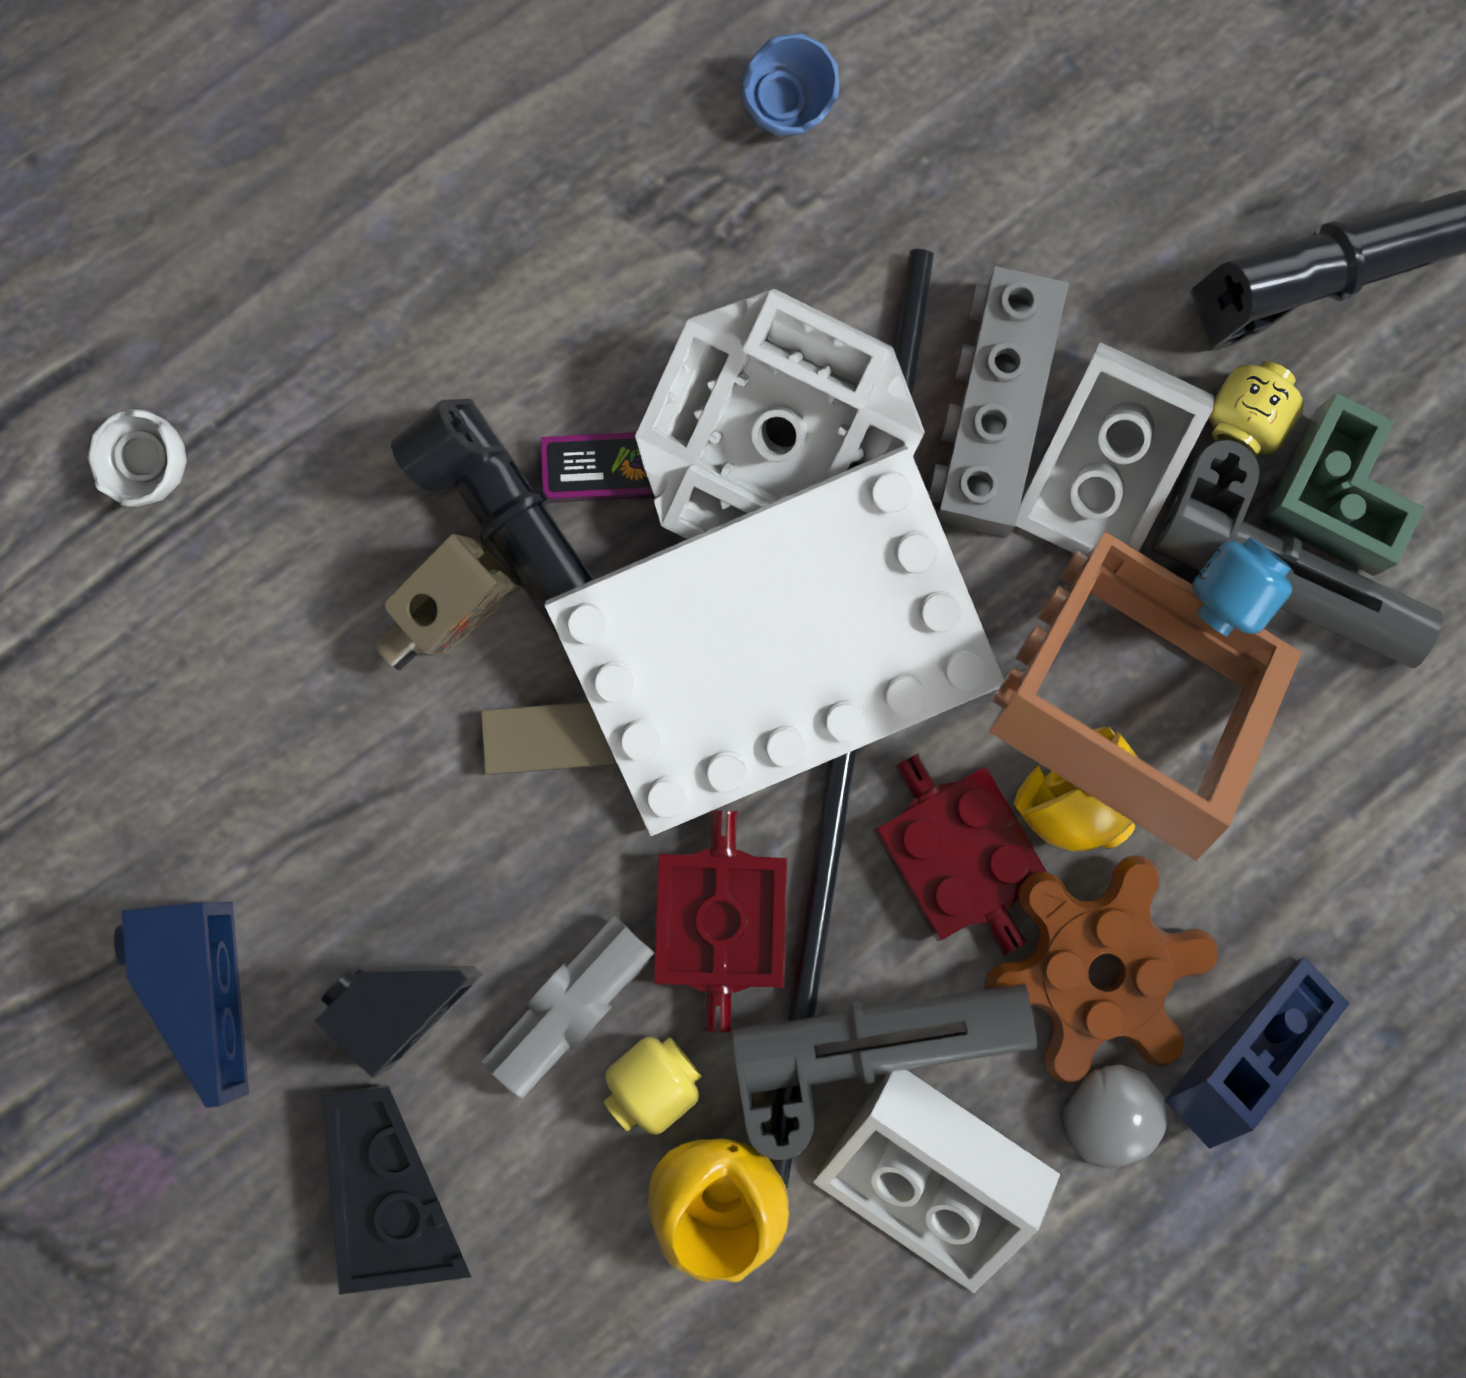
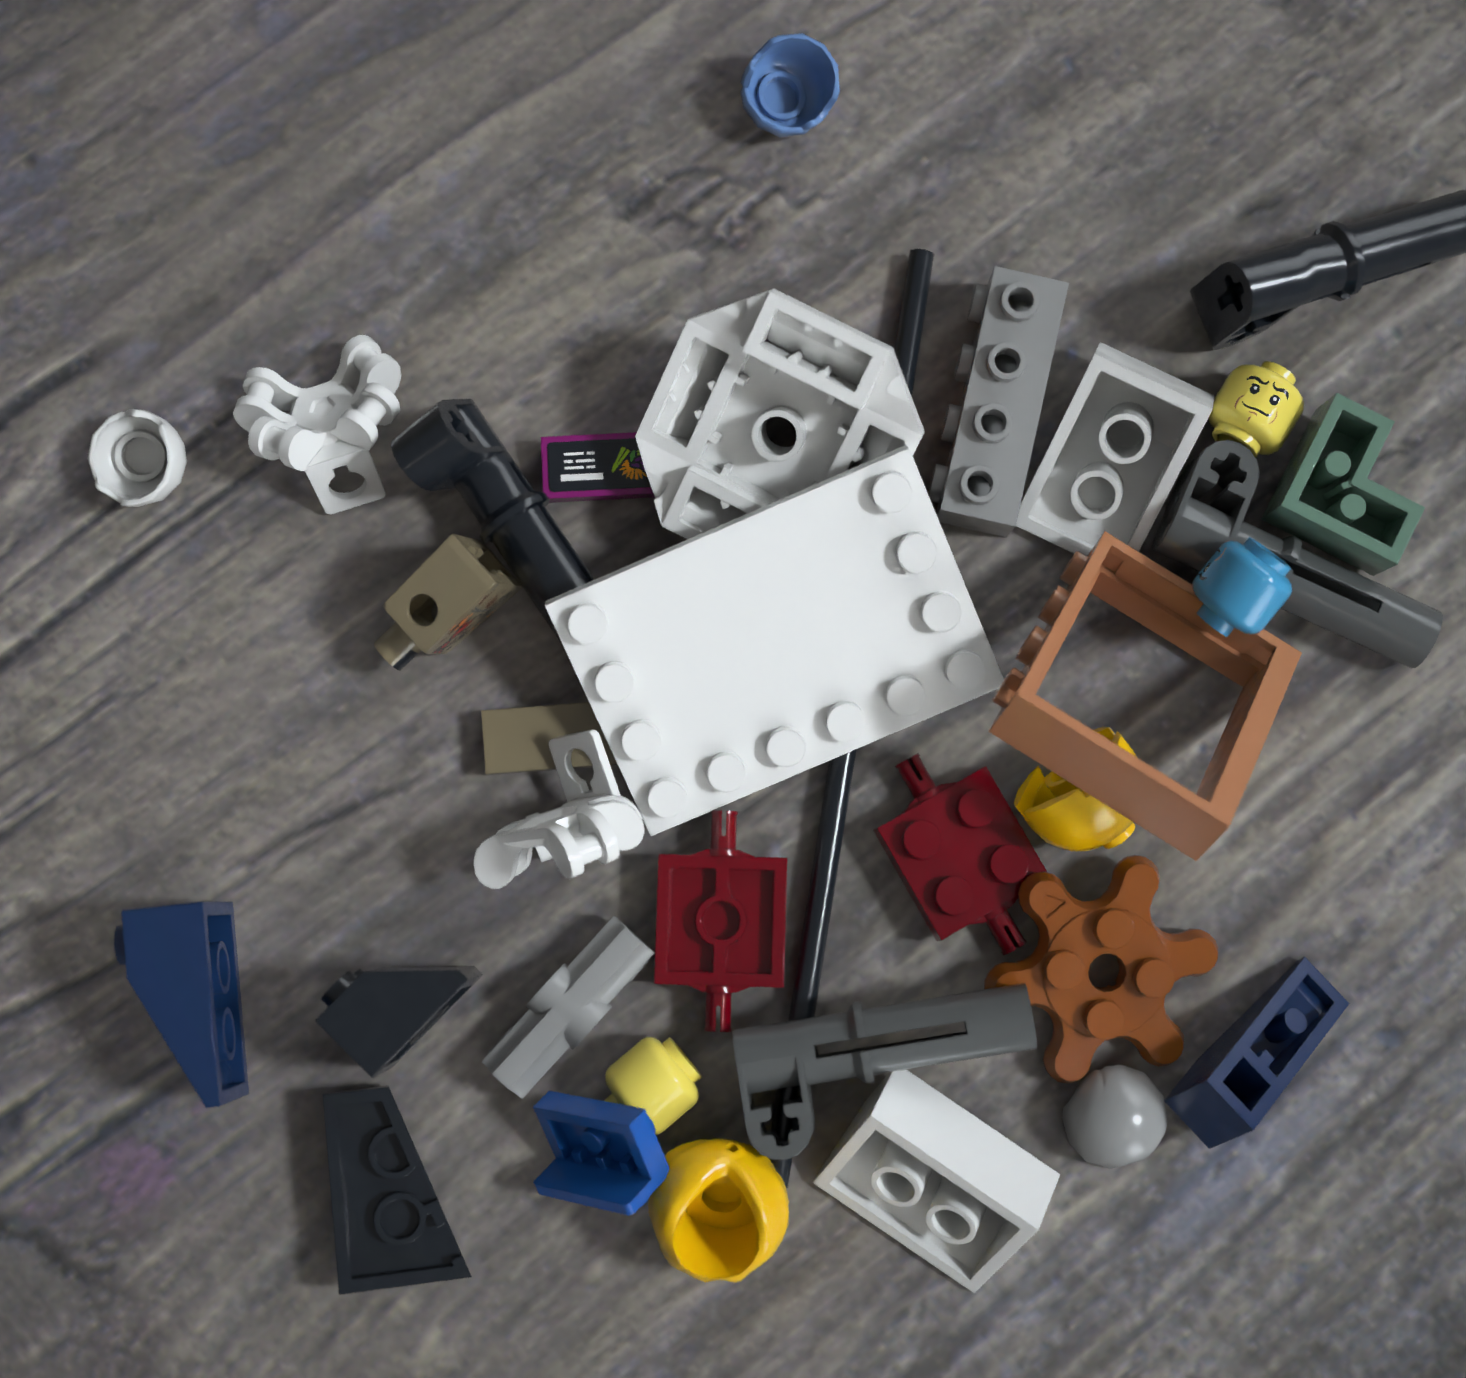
none -> white piece [233,335,401,514]
none -> white piece [473,729,645,889]
none -> blue bracket [533,1091,670,1215]

